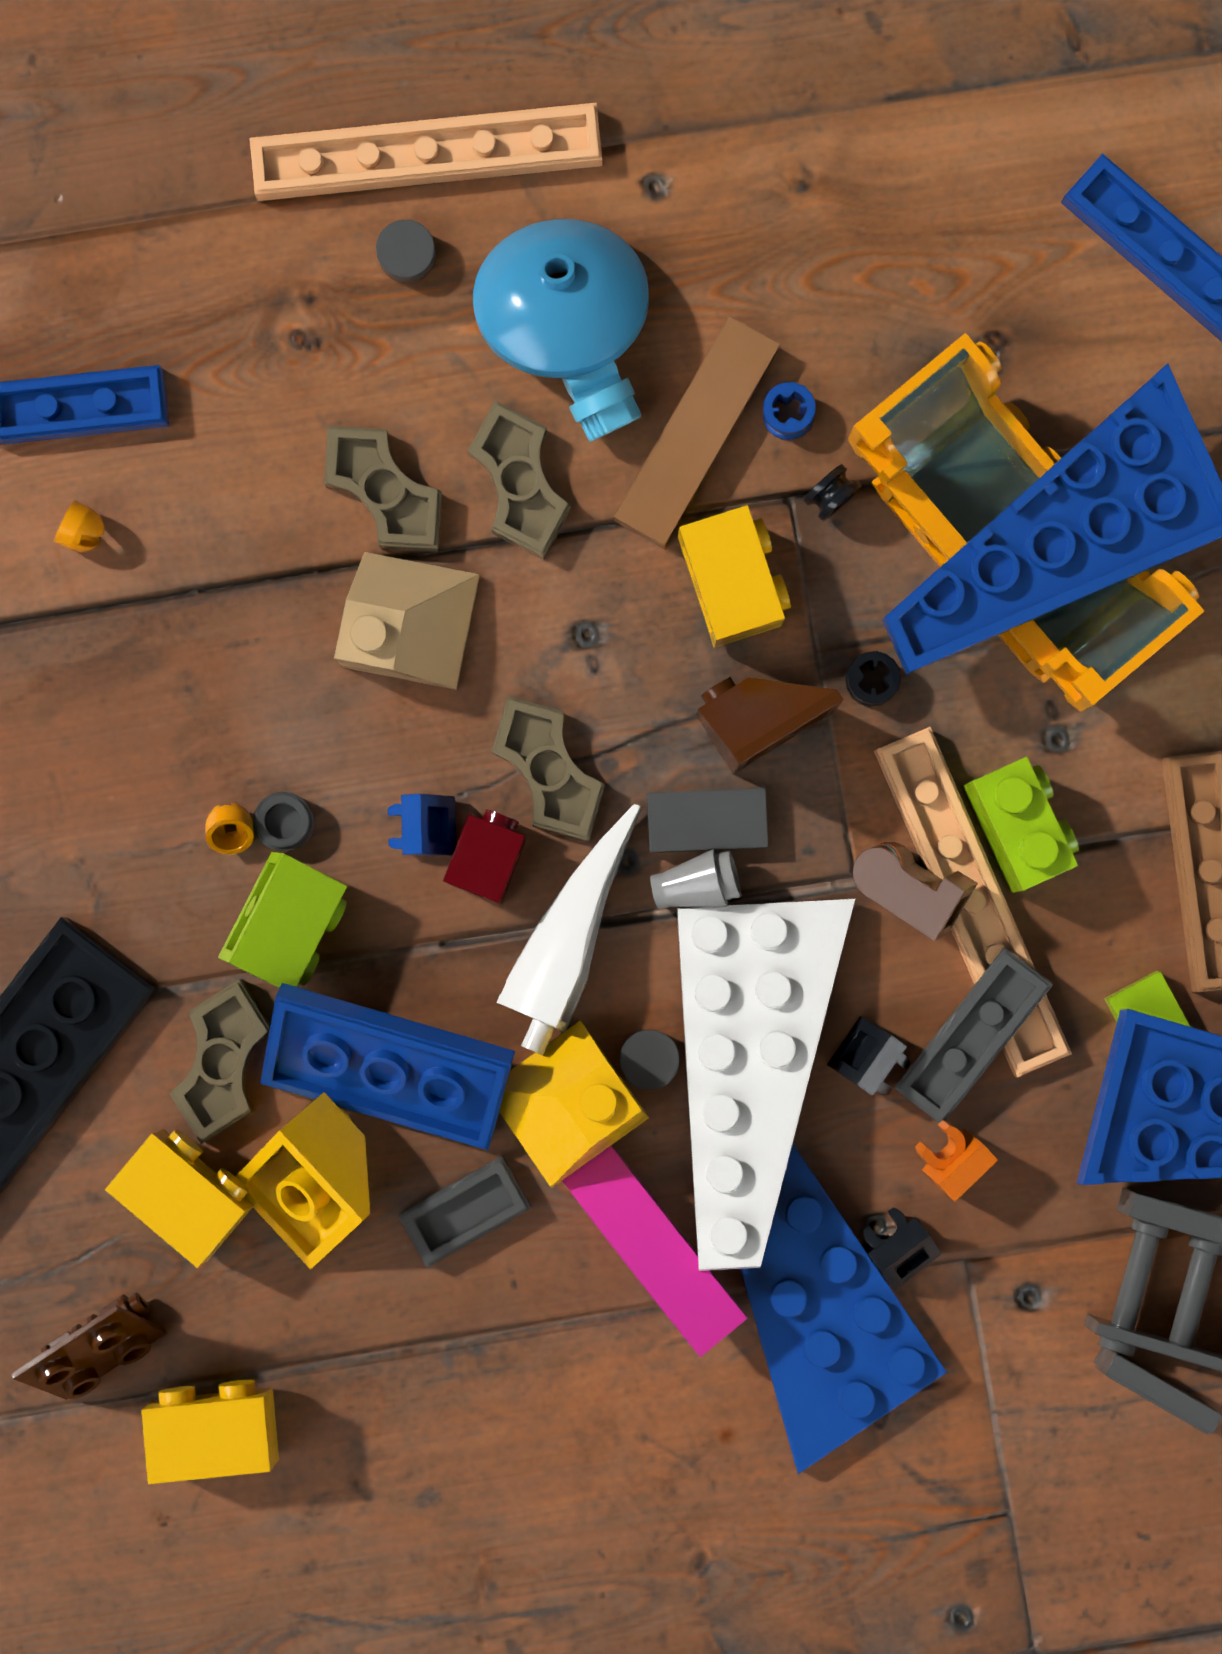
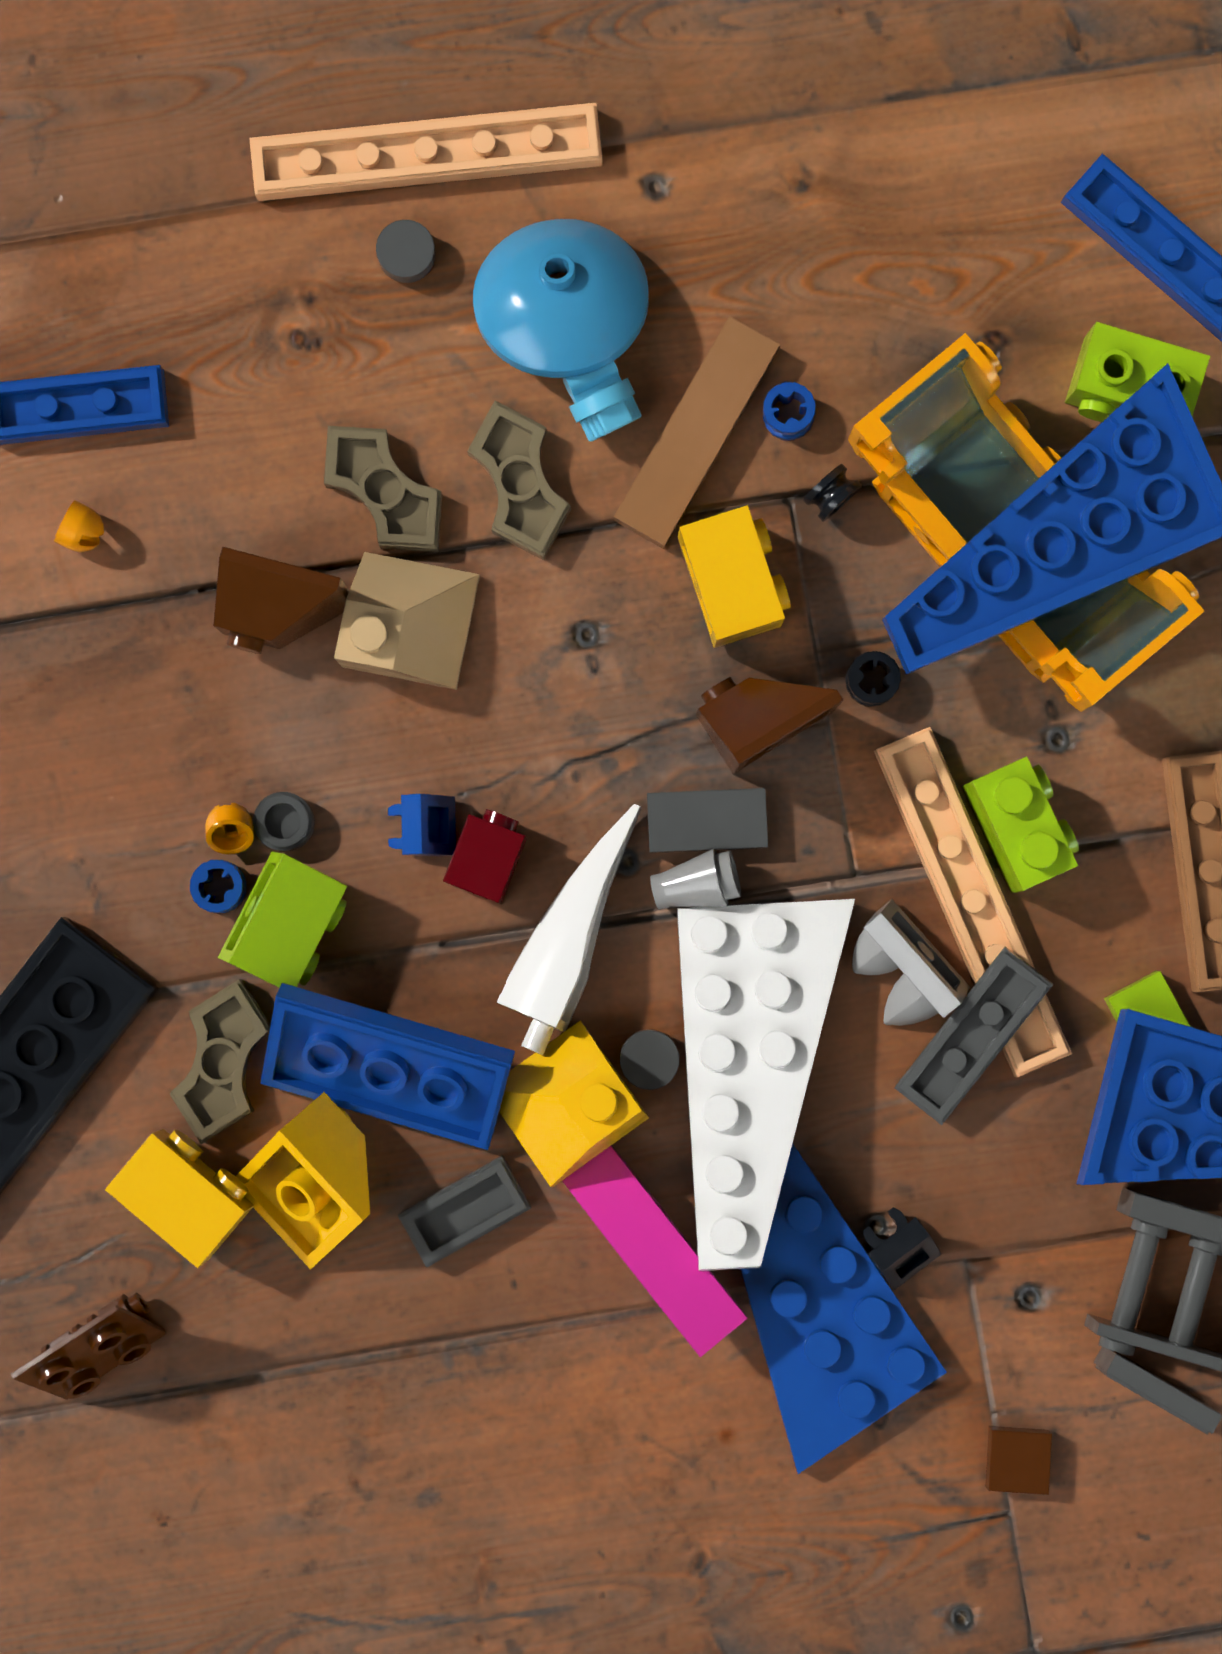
yellow brick [141,1380,279,1484] -> none
dark tan tile [491,696,605,842] -> none
black tile [827,1016,910,1096] -> none
leg [853,842,978,941] -> none
orange tile [915,1120,998,1202] -> none
none -> blue bush [190,860,247,913]
none -> reddish brown slope [213,547,349,654]
none -> light grey tile [852,899,971,1026]
none -> reddish brown tile [985,1426,1052,1495]
none -> lime brick [1065,321,1210,422]

